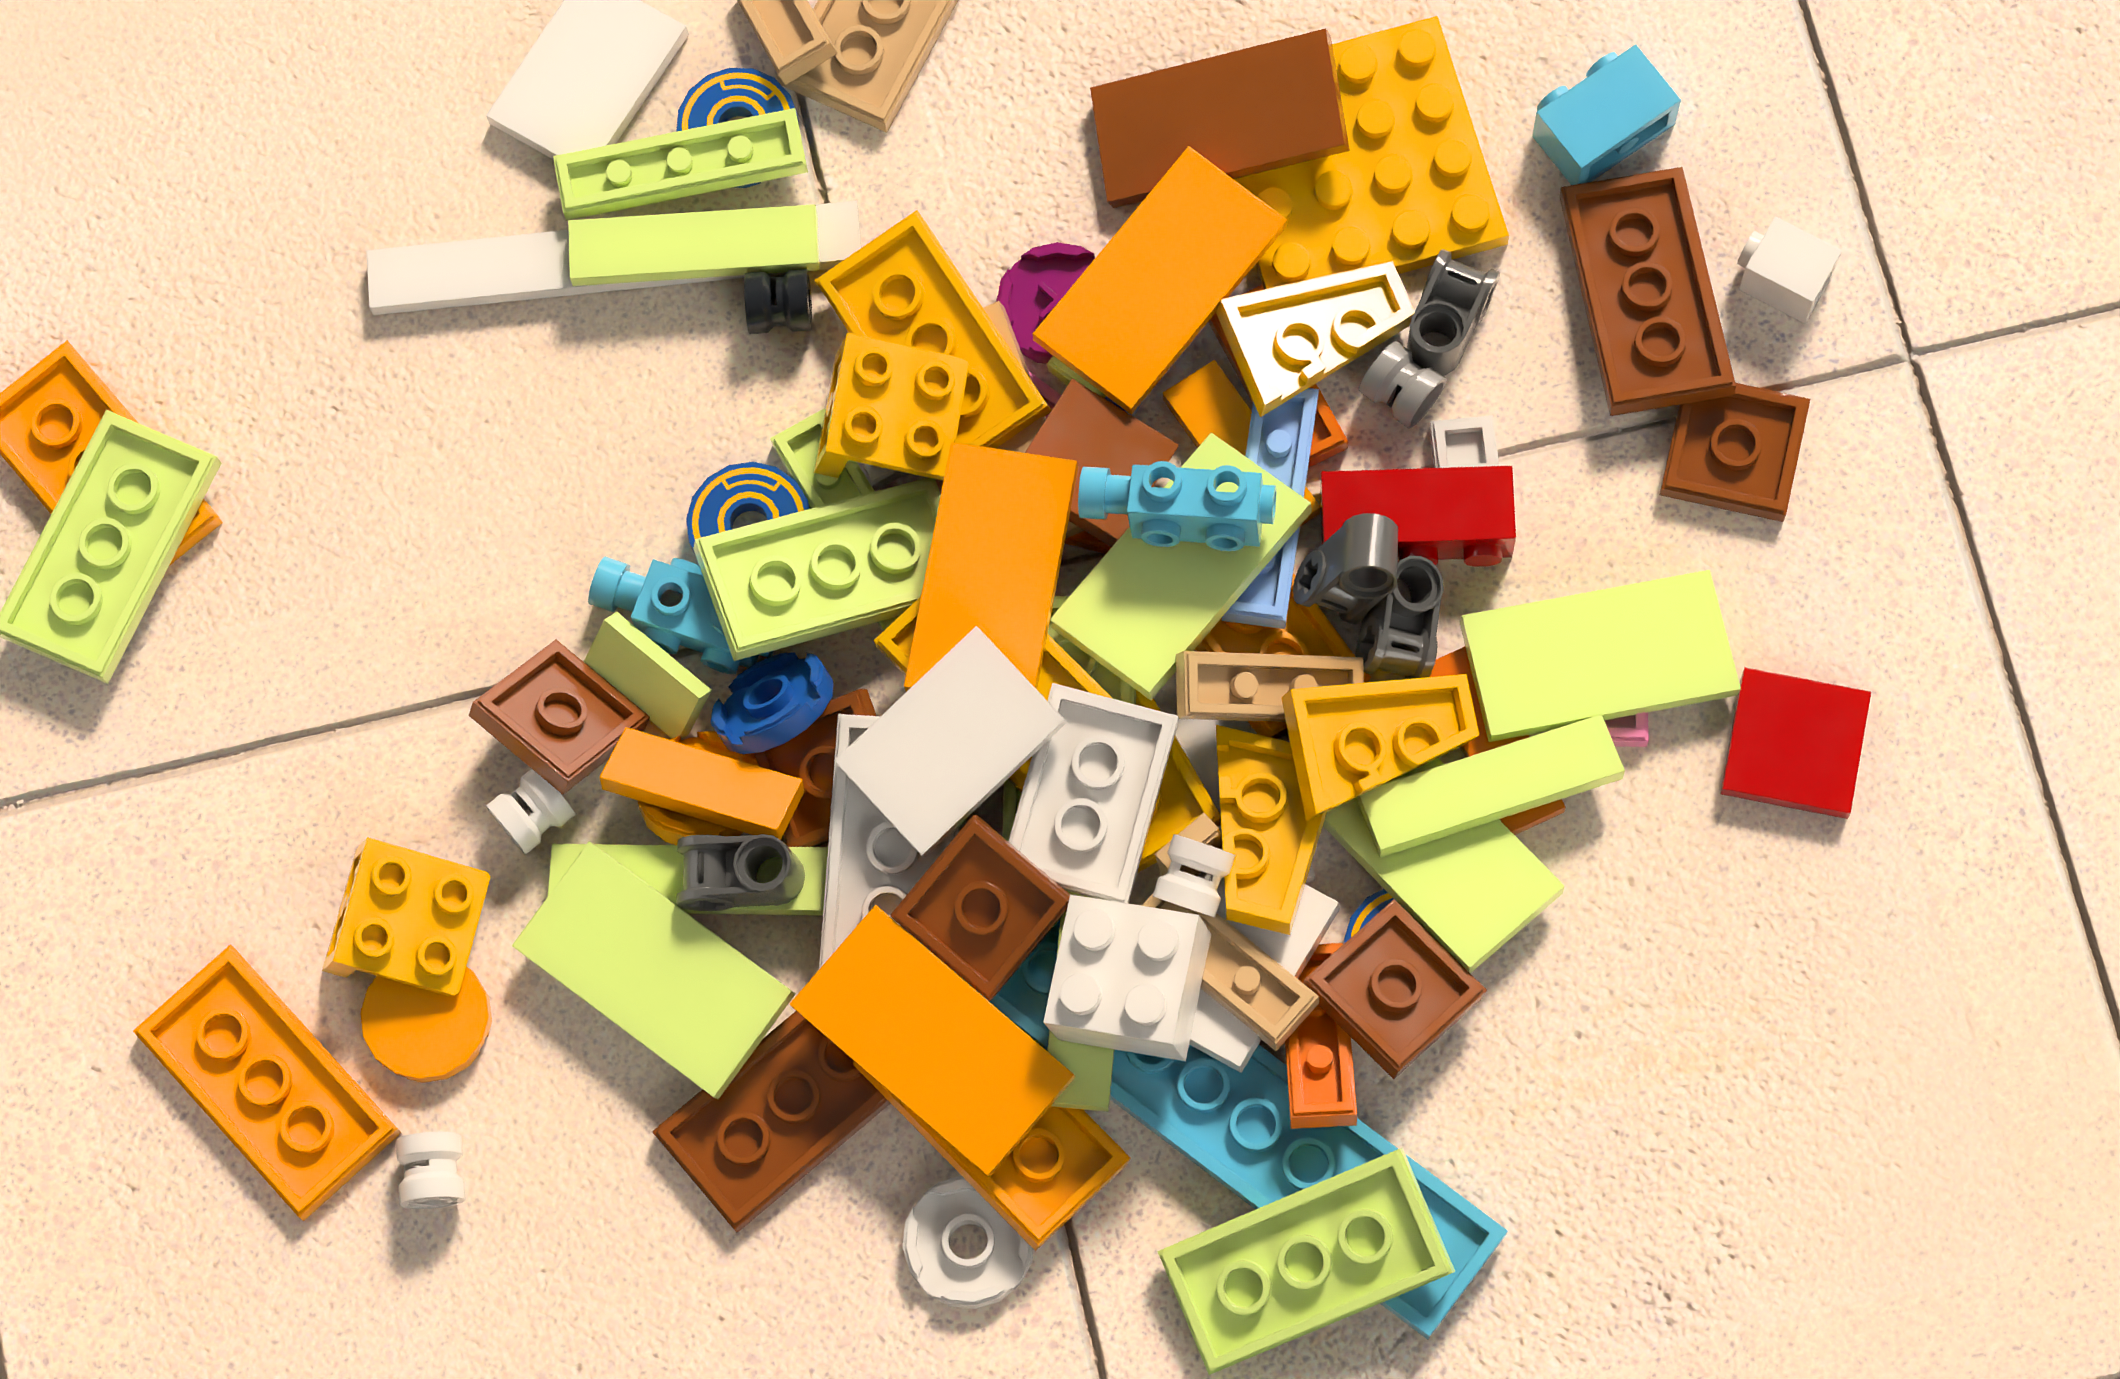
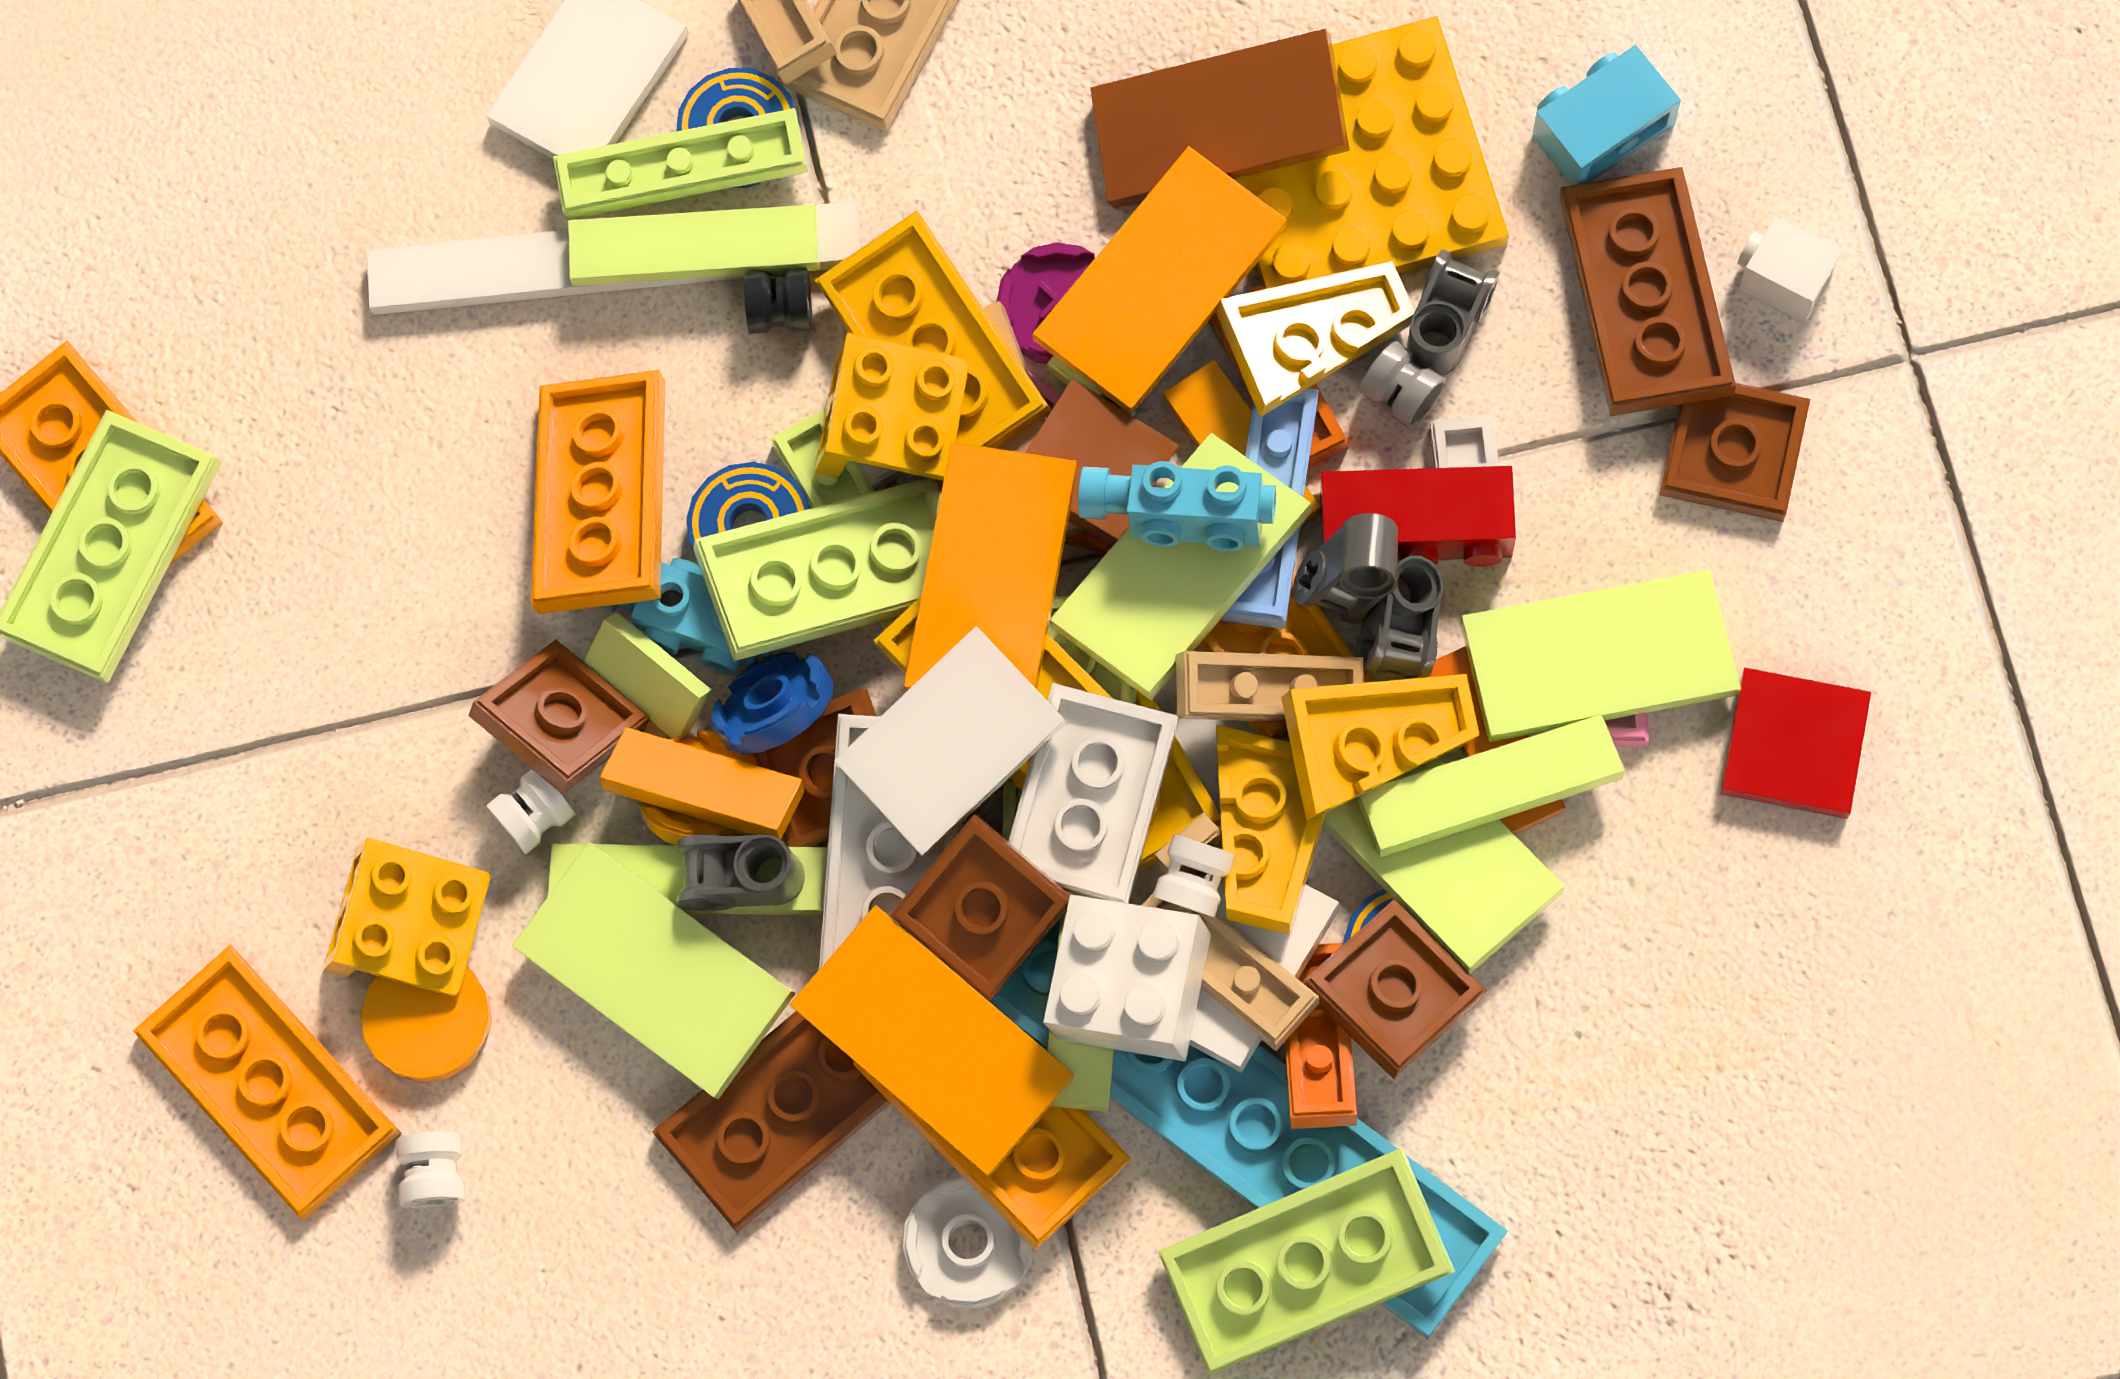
none -> light orange tile [531,370,665,614]

